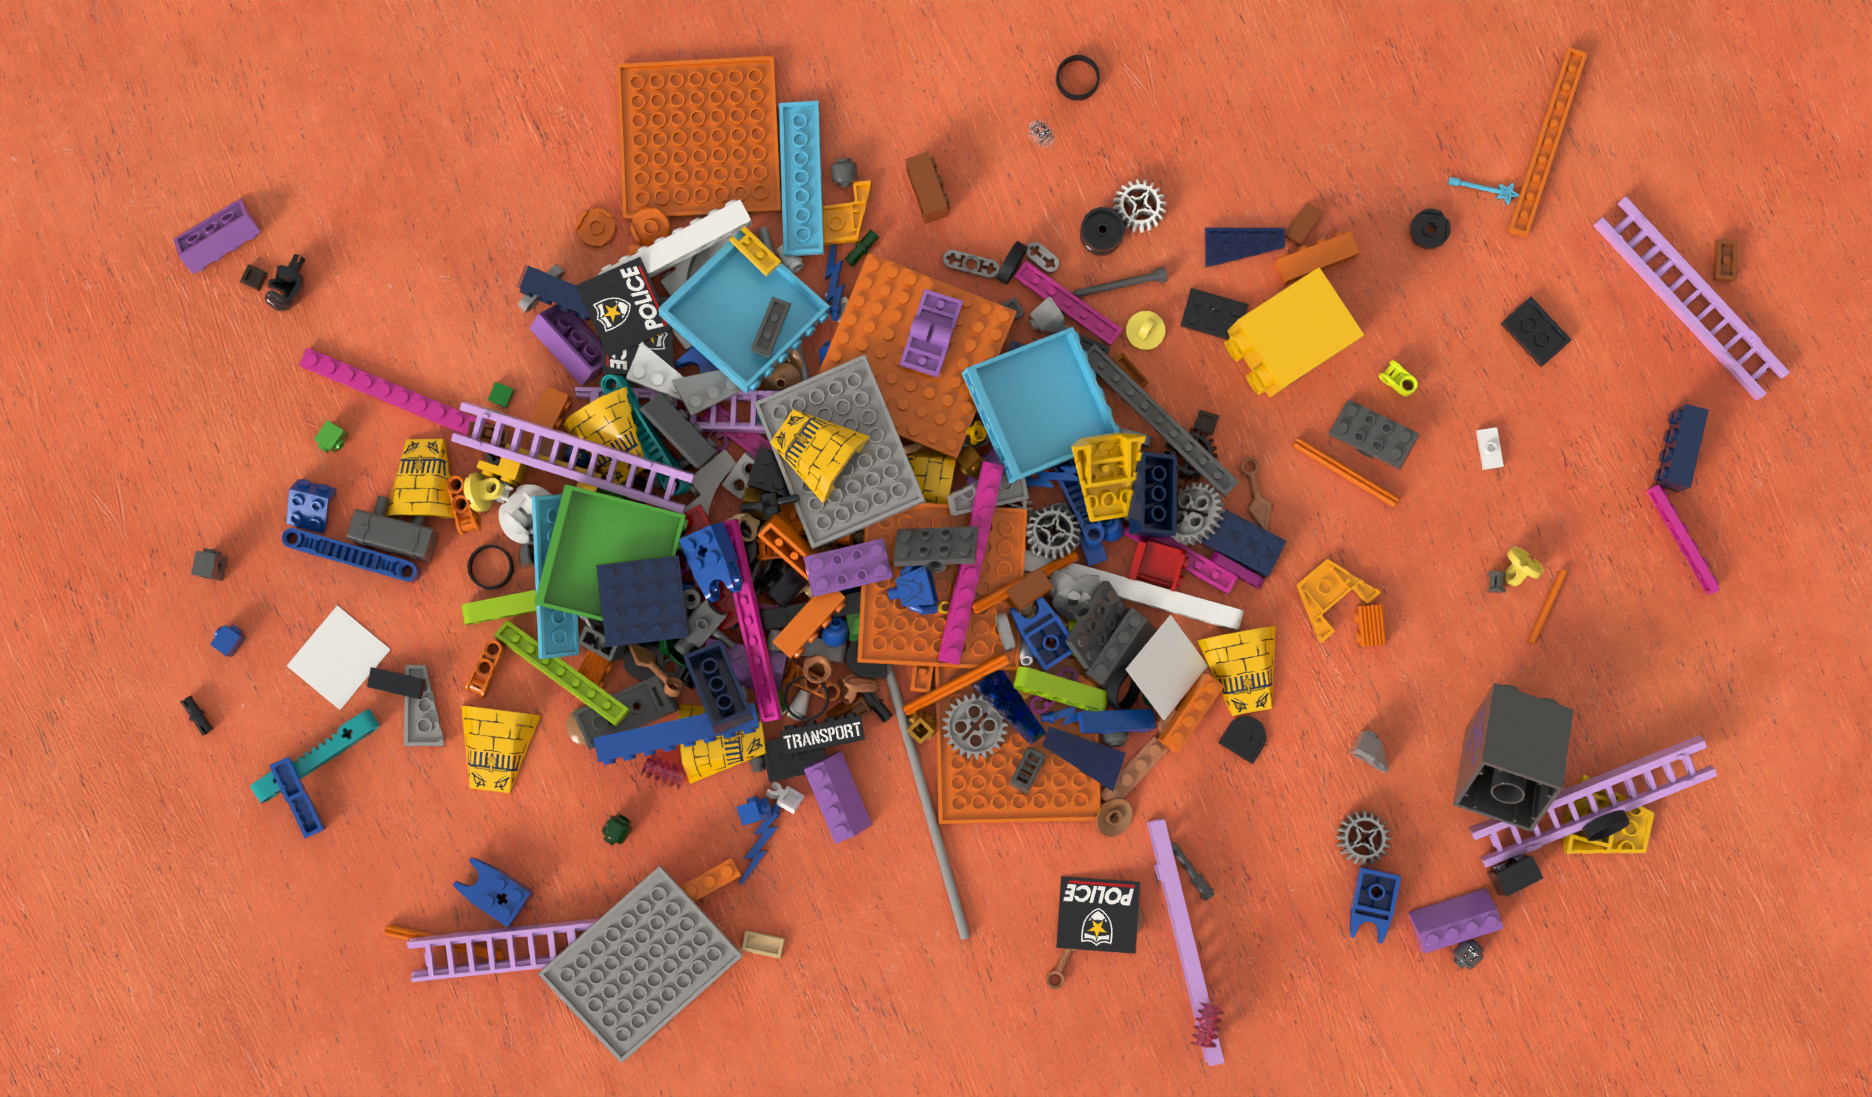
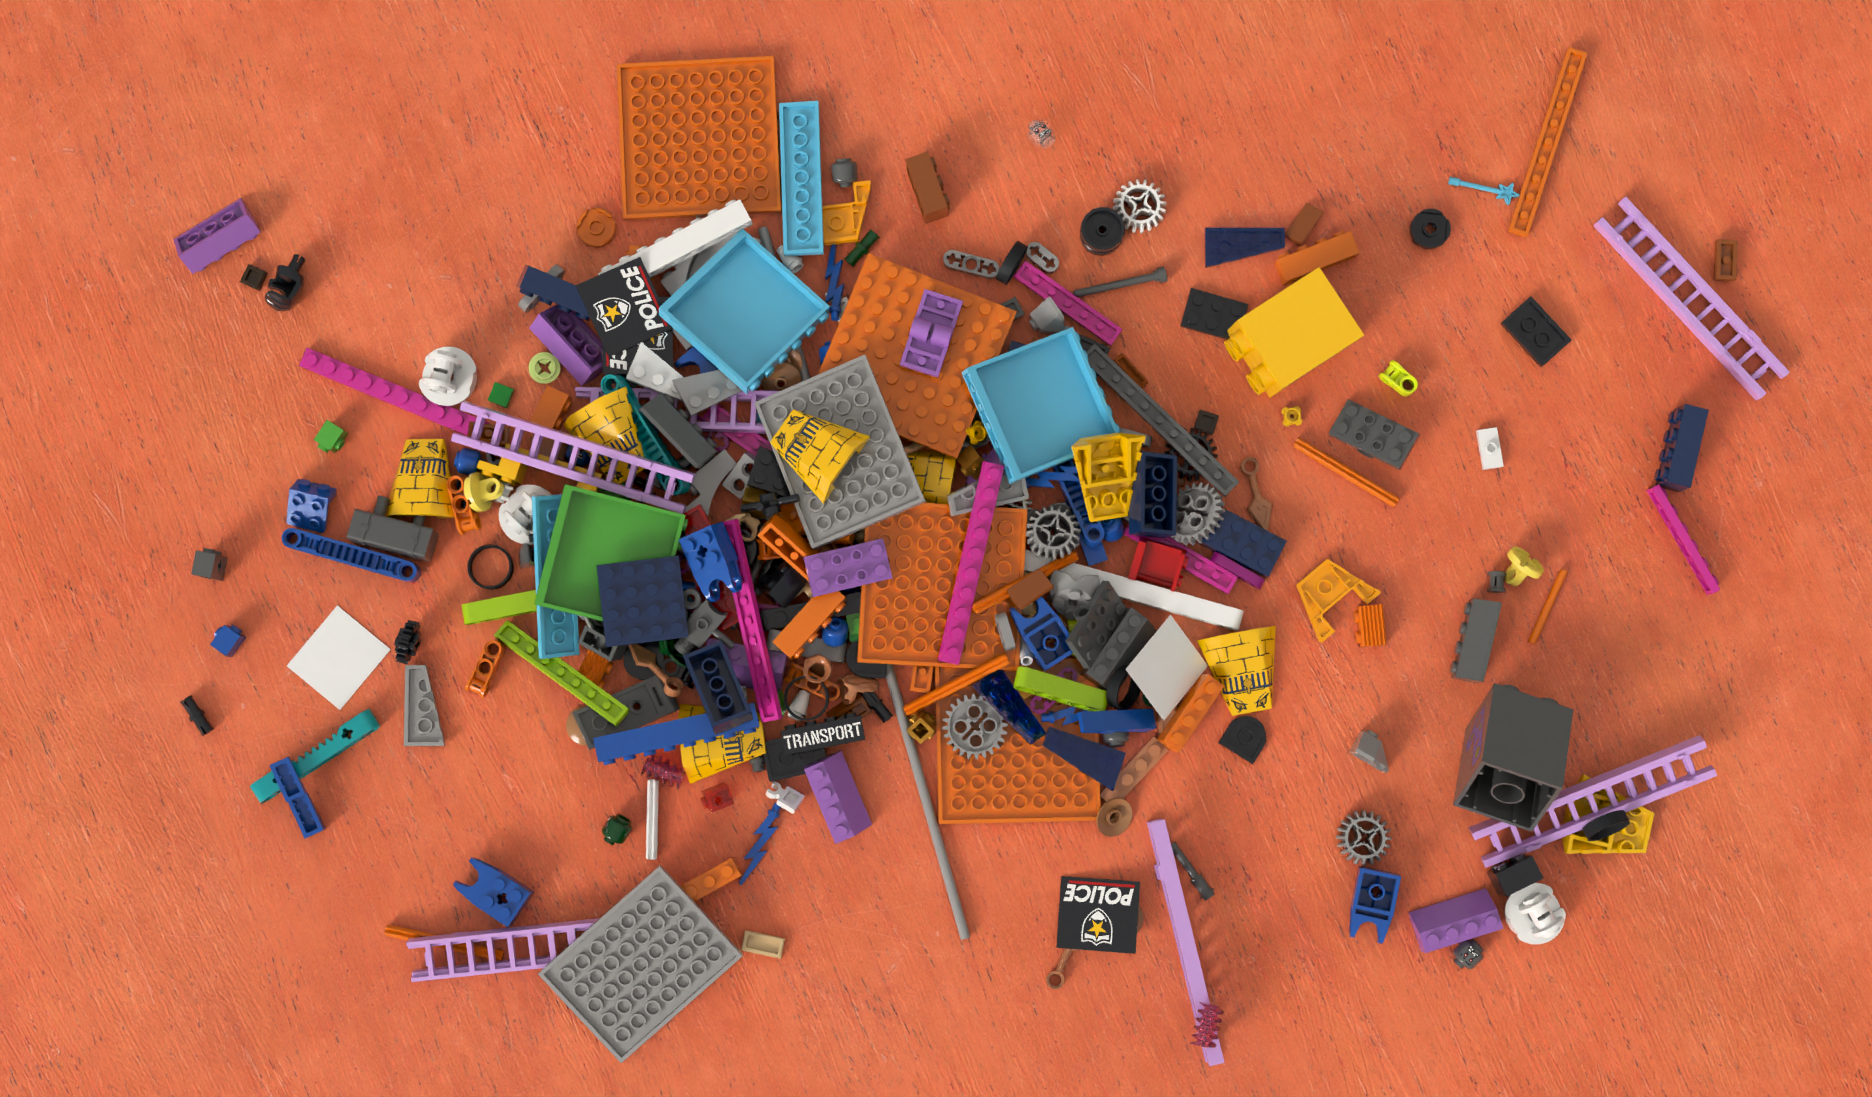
black tile [367,667,426,699] -> none
yellow wedge [461,706,541,793] -> none
orange tile [631,206,671,246] -> none
yellow hinge [729,226,781,277] -> none
blue brick [737,796,772,826] -> none
dark grey tile [751,296,791,359] -> none
blue torso [888,565,949,615] -> none
dark grey plate [893,526,979,573] -> none
dark grey slope [1009,746,1046,794] -> none
black tyre [1056,55,1100,100] -> none
light yellow tile [1126,311,1165,351] -> none
none -> black gear [394,620,421,664]
none -> white piece [419,347,477,406]
none -> blue head [454,448,485,475]
none -> yellowish green gear [529,352,561,384]
none -> white axle [646,779,659,860]
none -> clear red brick [700,782,734,813]
none -> yellow plate [1281,406,1302,427]
none -> dark grey slope [1450,599,1502,684]
none -> white piece [1504,883,1566,944]

